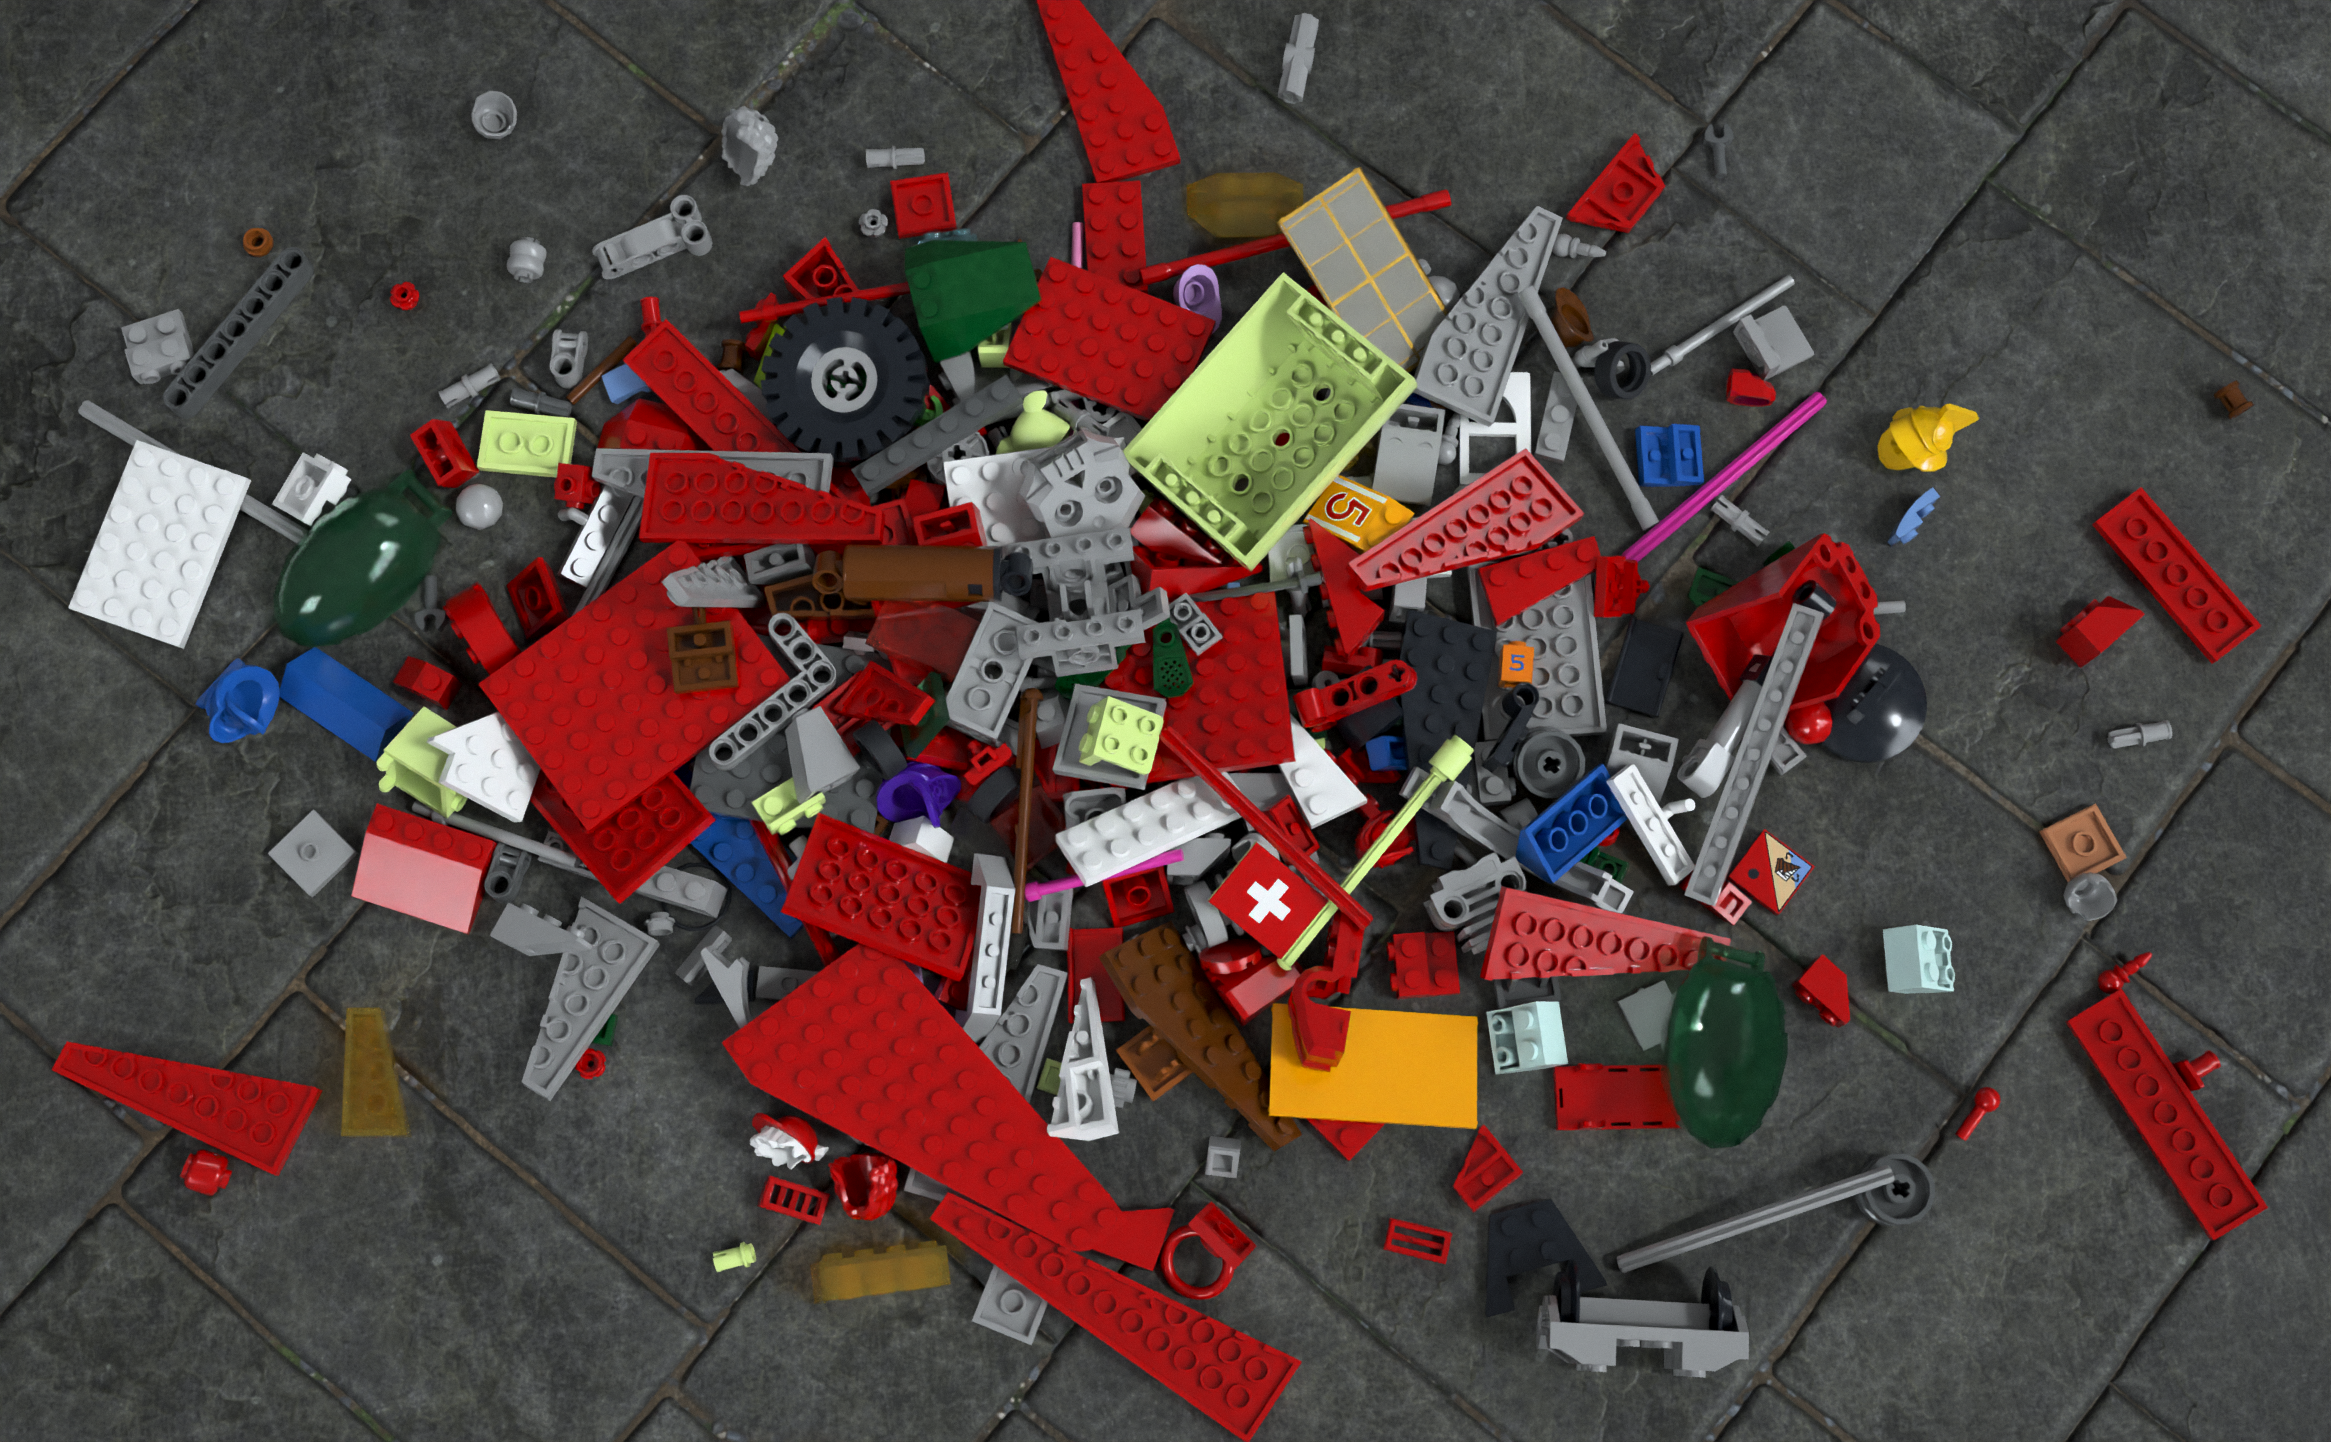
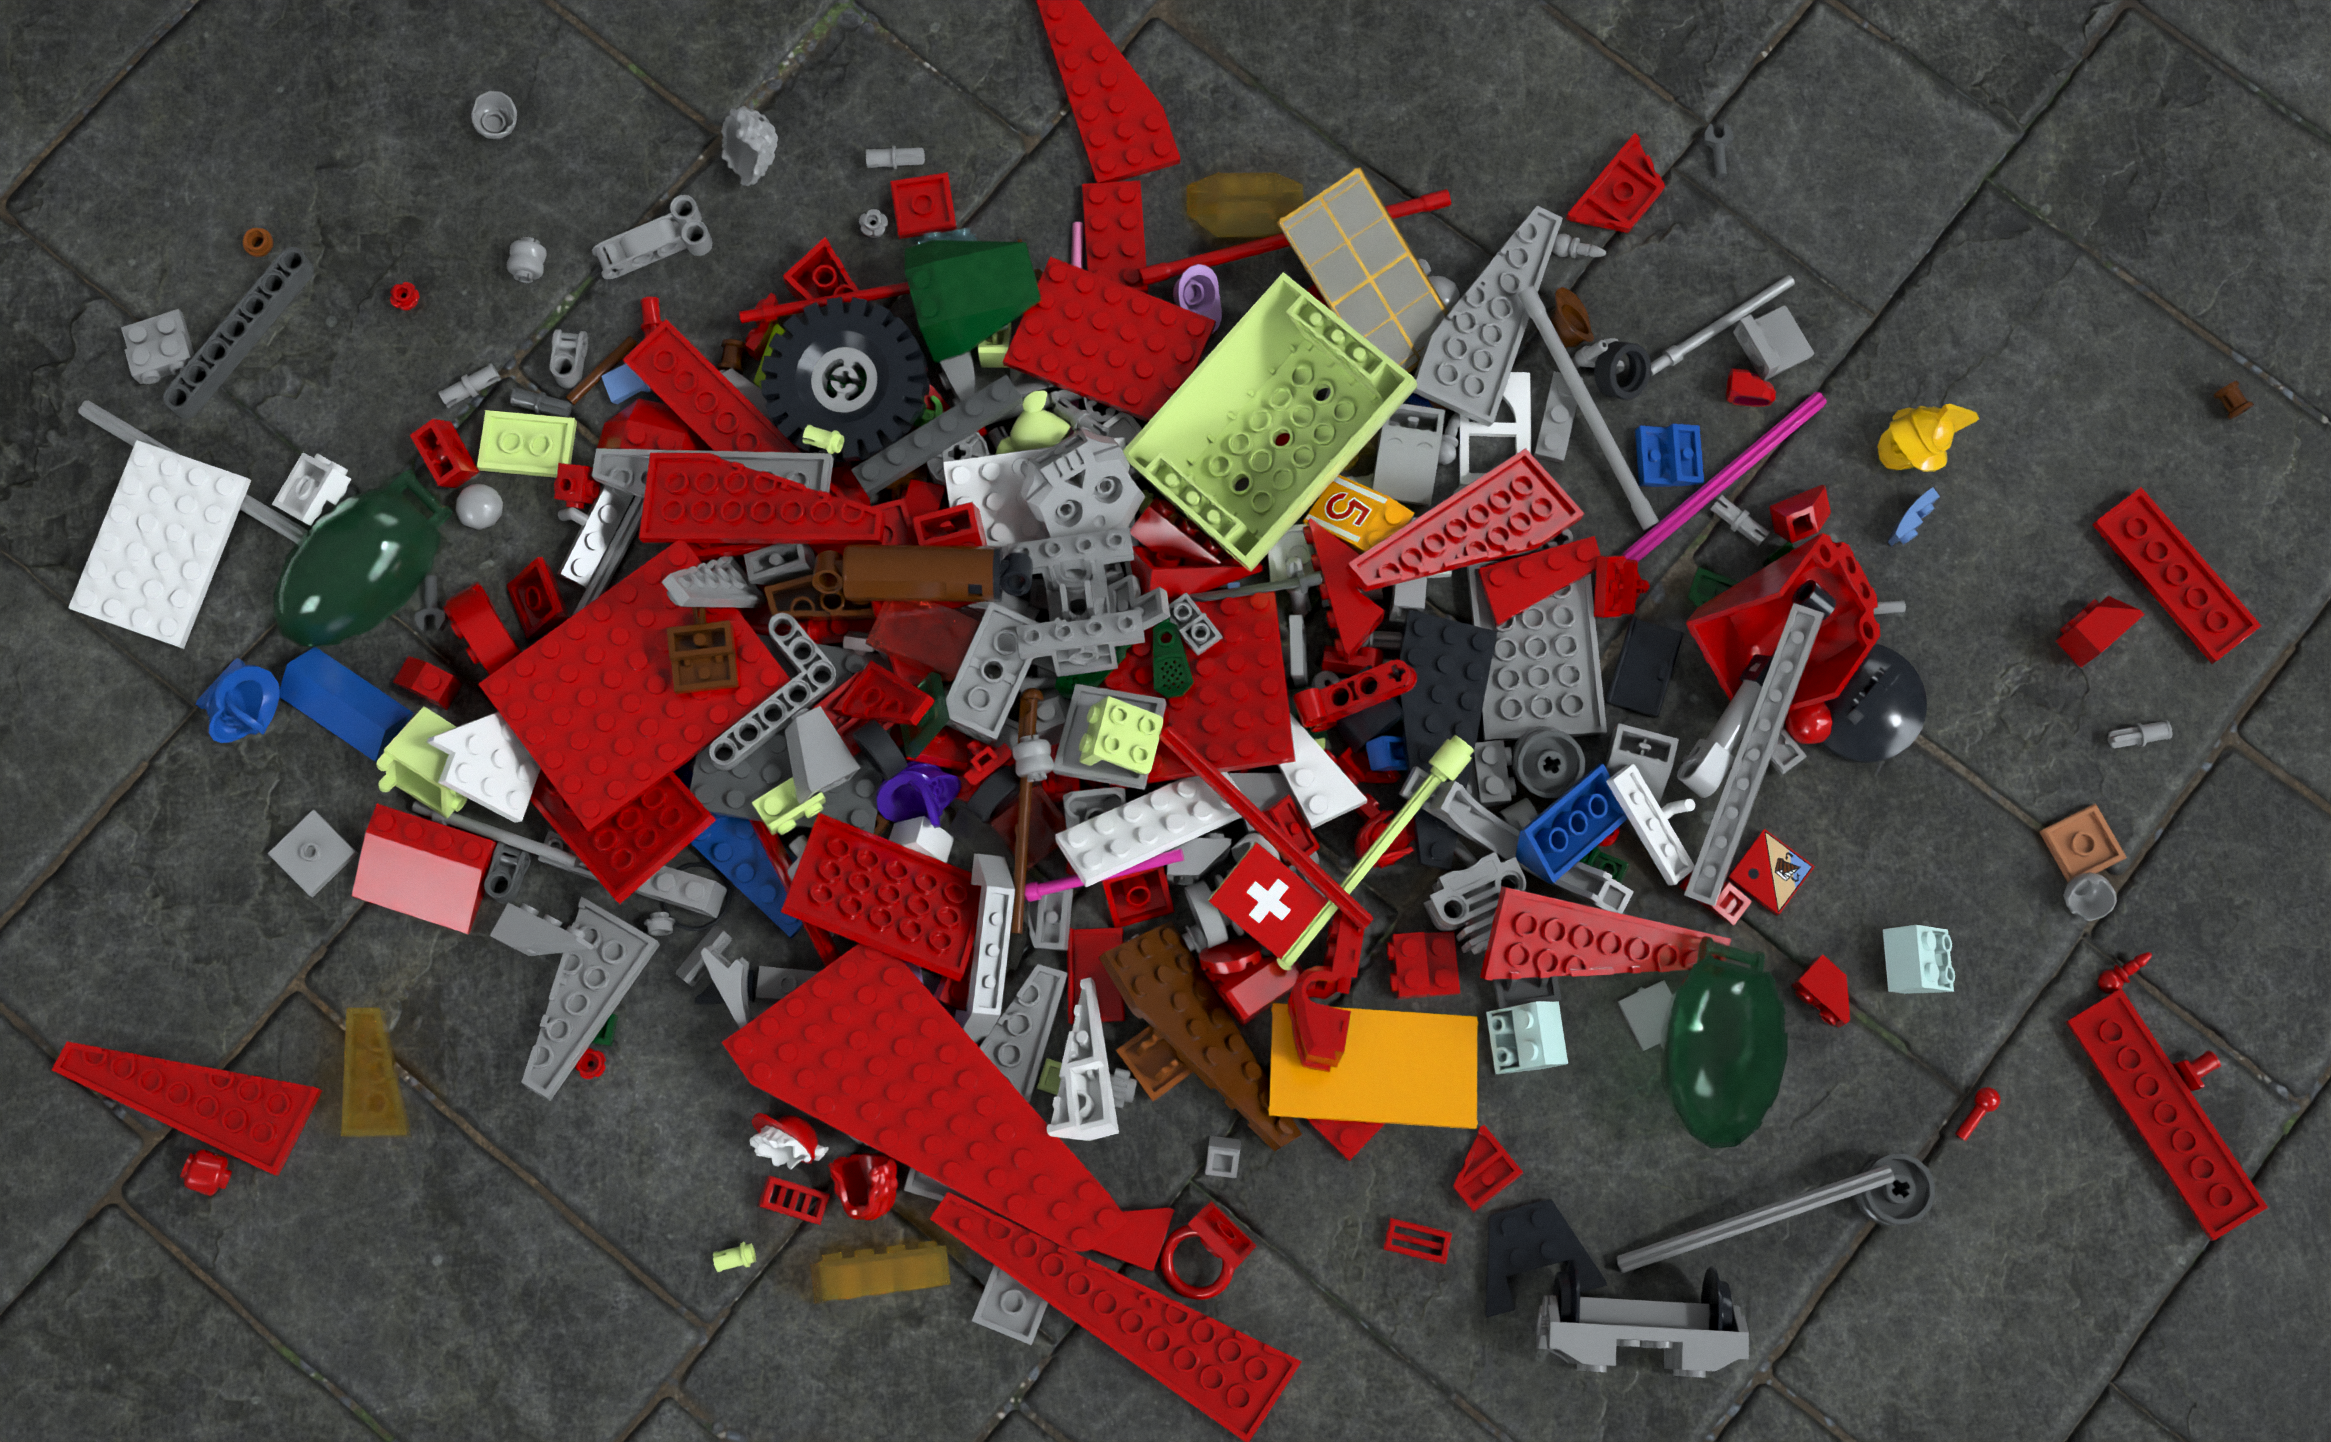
light grey piece [1278,13,1319,104] -> none
black plate [1482,682,1539,773] -> none
orange brick [1497,641,1534,689] -> none
red piece [1553,1063,1684,1131] -> none
none -> yellowish green pin [803,425,844,454]
none -> light grey piece [1012,735,1054,782]
none -> red slope [1769,484,1831,544]

